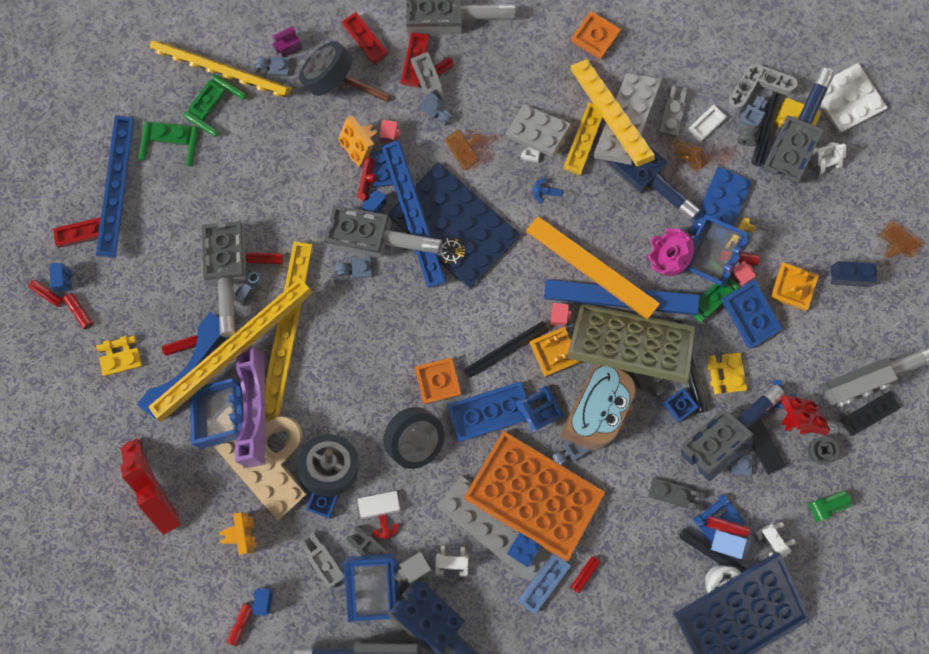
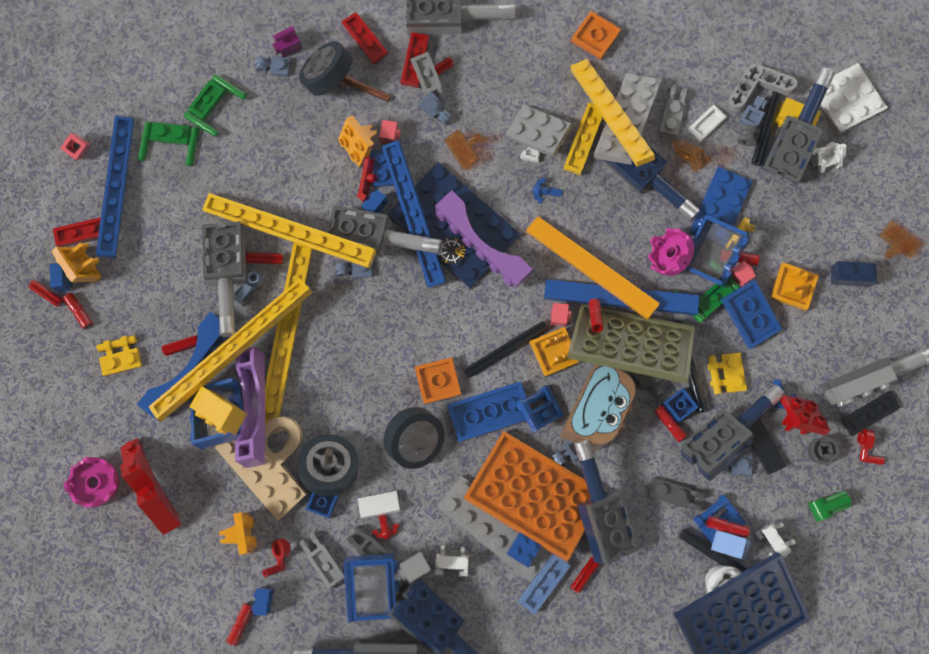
yellow plate [149,40,292,97] -> none
none -> light orange plate [51,242,102,282]
none -> coral plate [60,133,91,160]
none -> dark pink plate [64,457,119,508]
none -> yellow brick [190,386,247,435]
none -> yellow plate [202,193,377,269]
none -> red plate [262,538,291,577]
none -> medium lavender arch [435,190,533,290]
none -> piece [574,439,640,565]
none -> red piece [589,299,603,333]
none -> red piece [654,405,687,442]
none -> red plate [857,429,885,465]

